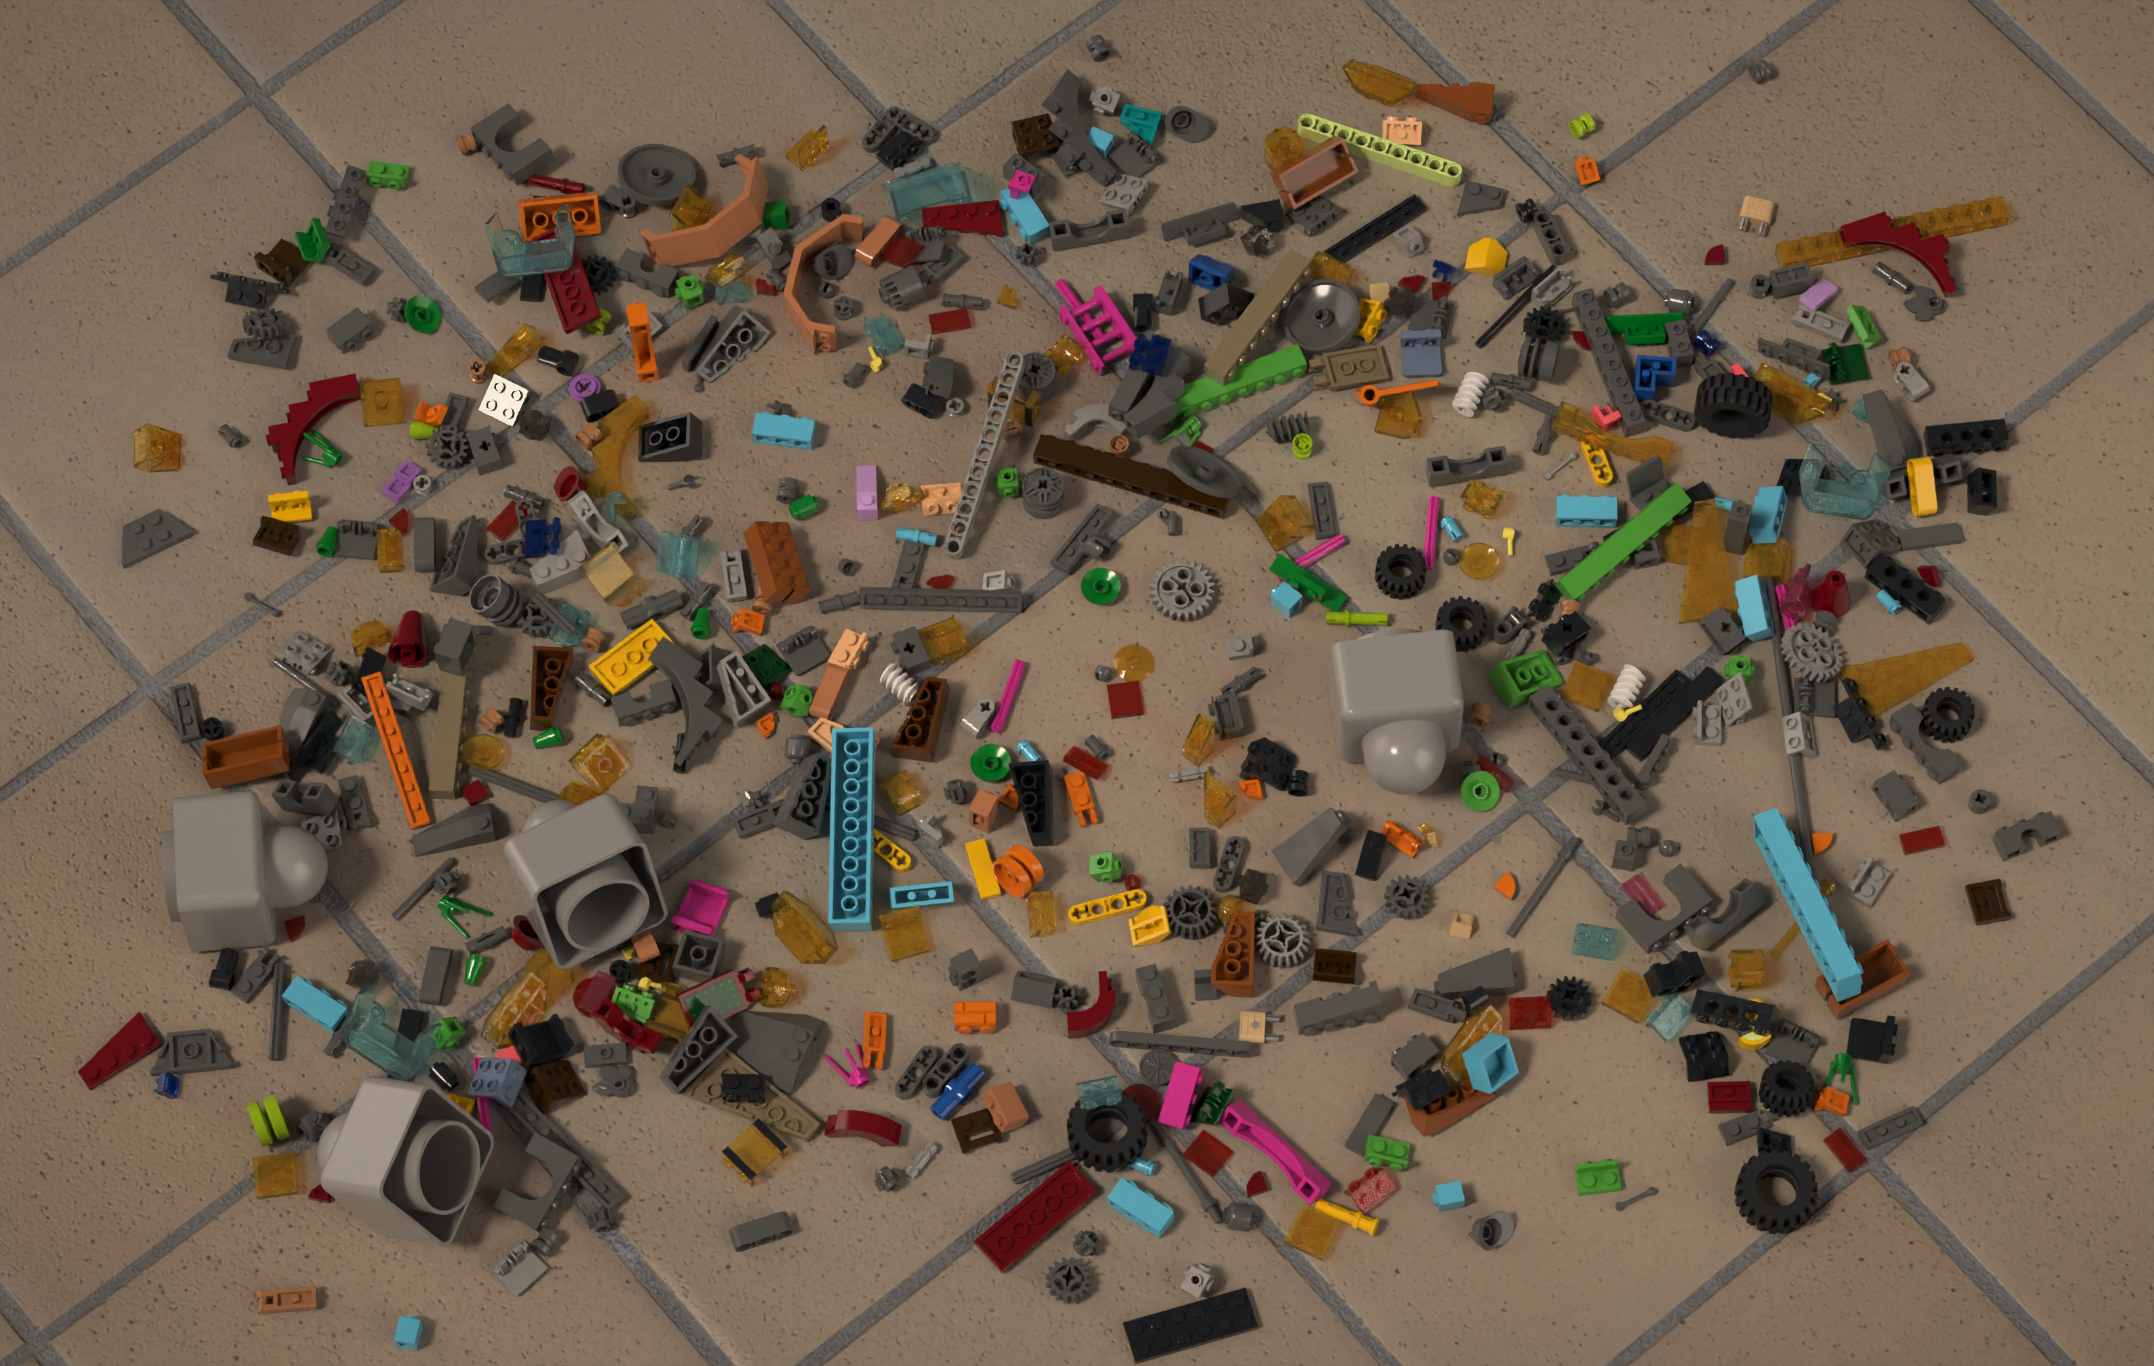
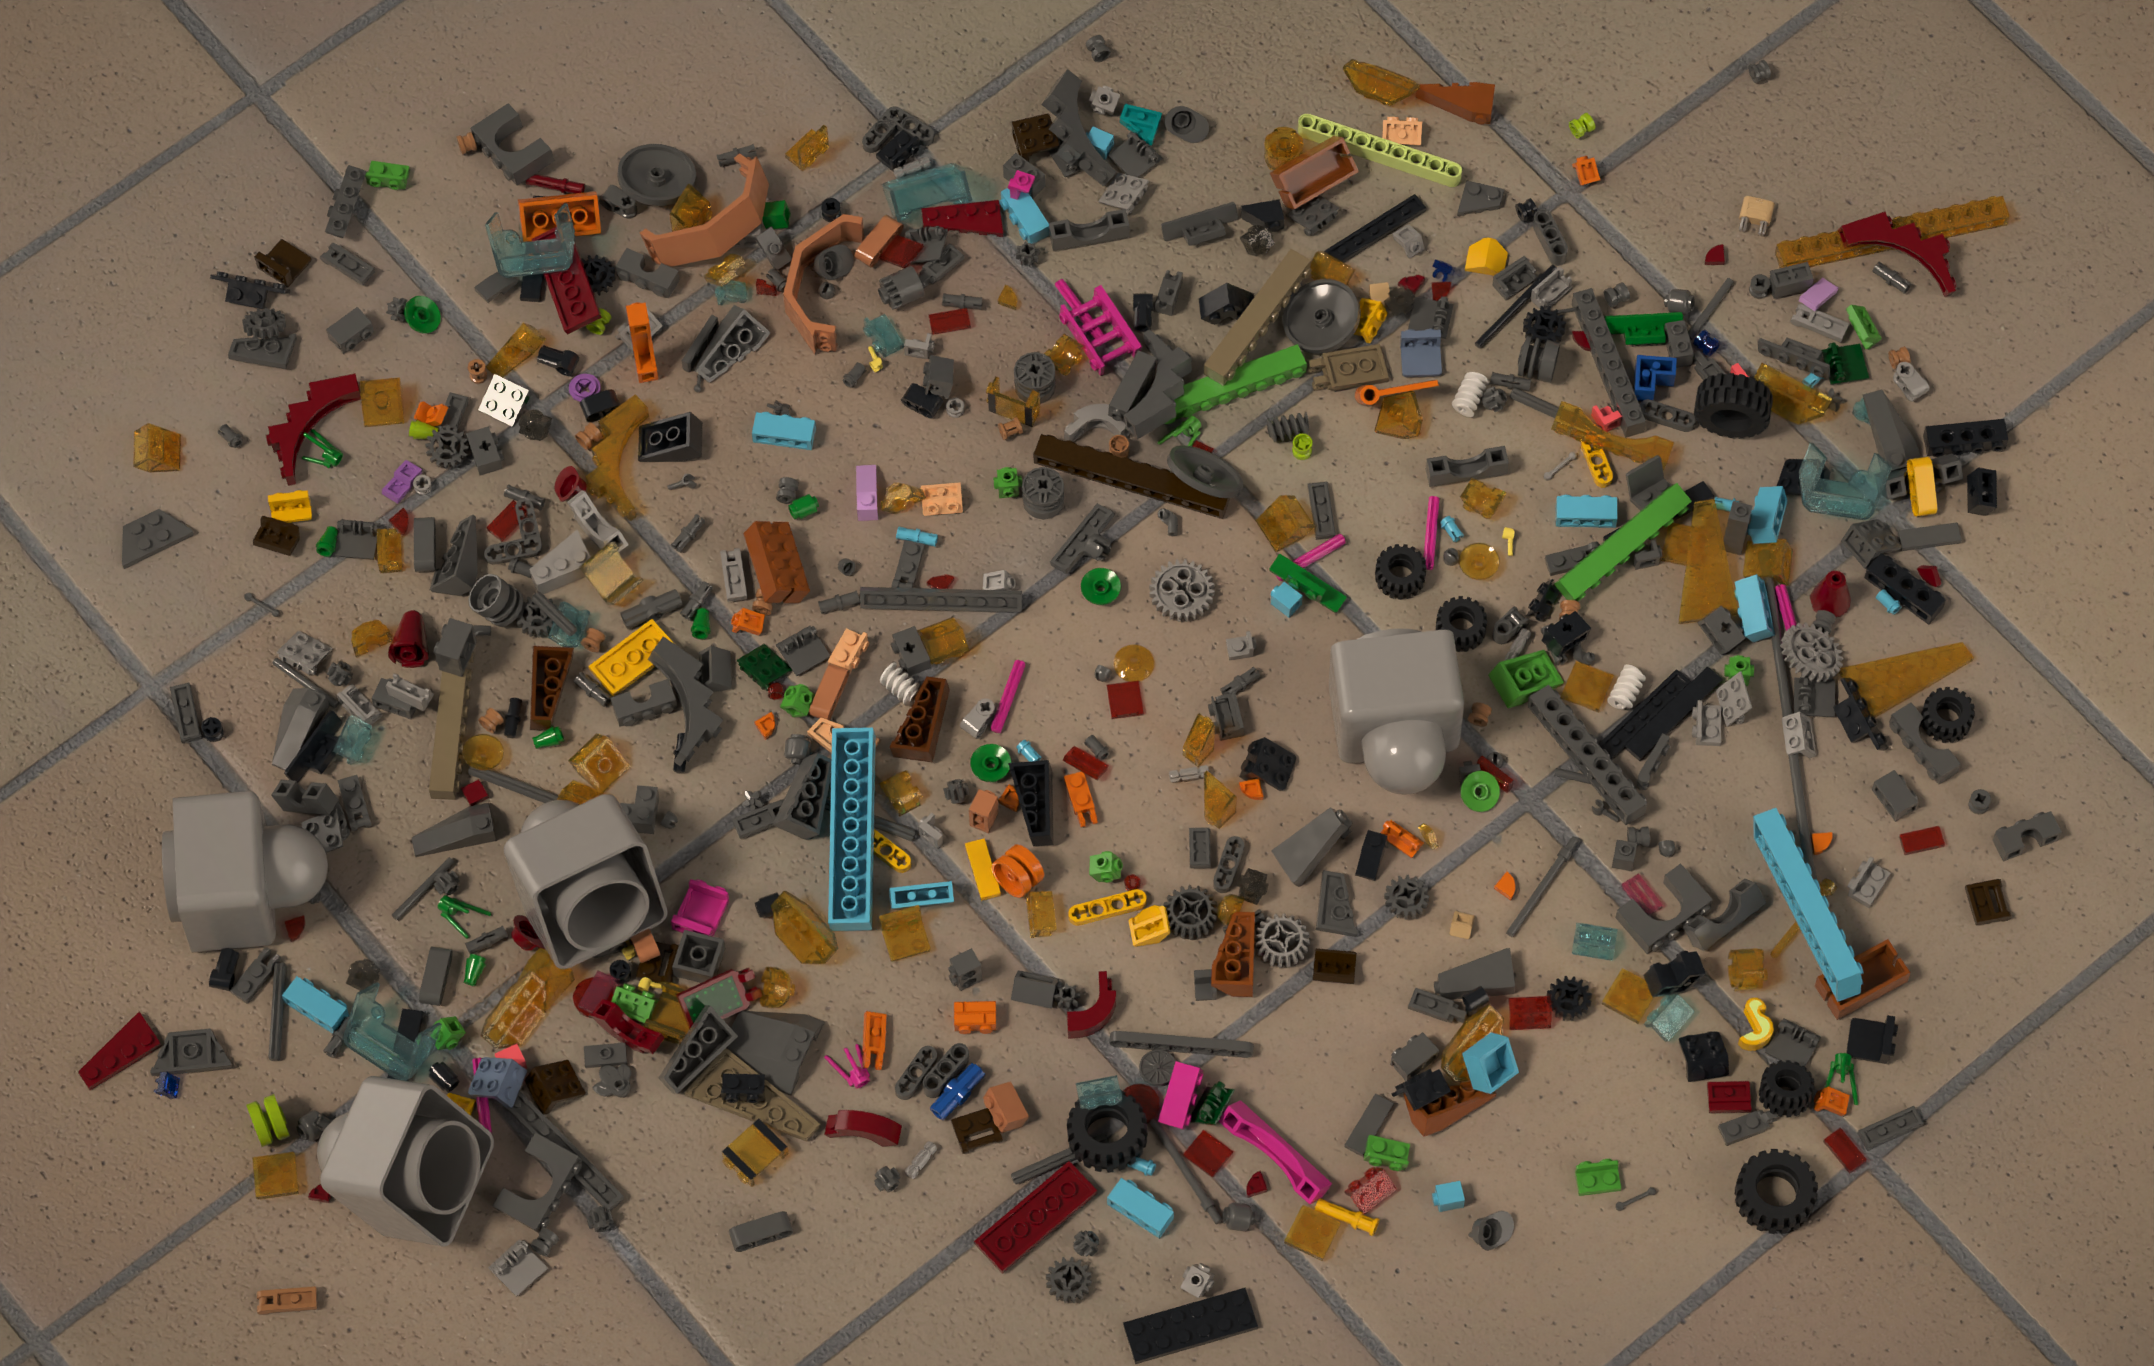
dark orange piece [202,725,290,789] -> none
green bracket [294,218,330,262] -> none
black hinge [351,647,387,697] -> none
orange tile [361,671,431,830] -> none
medium azure brick [394,1315,423,1351] -> none
black panel [508,1013,574,1069] -> none
clear blue plate [524,517,562,558] -> none
clear light blue bracket [602,491,627,523] -> none
clear light blue plate [655,531,701,578] -> none
bright green brick [674,274,704,309] -> none
light grey wedge [717,650,771,727] -> none
dark grey wheel [833,296,853,321] -> none
light grey beam [944,351,1025,560] -> none
clear blue plate [1128,333,1172,376] -> none
dark grey arch [1136,963,1174,1034] -> none
blue slope [1188,254,1234,291] -> none
tan piece [1239,1010,1280,1044] -> none
black wheel [1288,770,1309,797] -> none
dark grey wedge [1293,981,1382,1036] -> none
lime pin [1326,610,1388,626] -> none
dark grey pin [1532,414,1557,455] -> none
light yellow hand [1613,704,1643,722] -> none
black brick [1690,989,1780,1036] -> none
black slope [1757,1127,1792,1156] -> none
clear pink bracket [1779,564,1813,623] -> none
dark grey plate [1904,286,1944,321] -> none

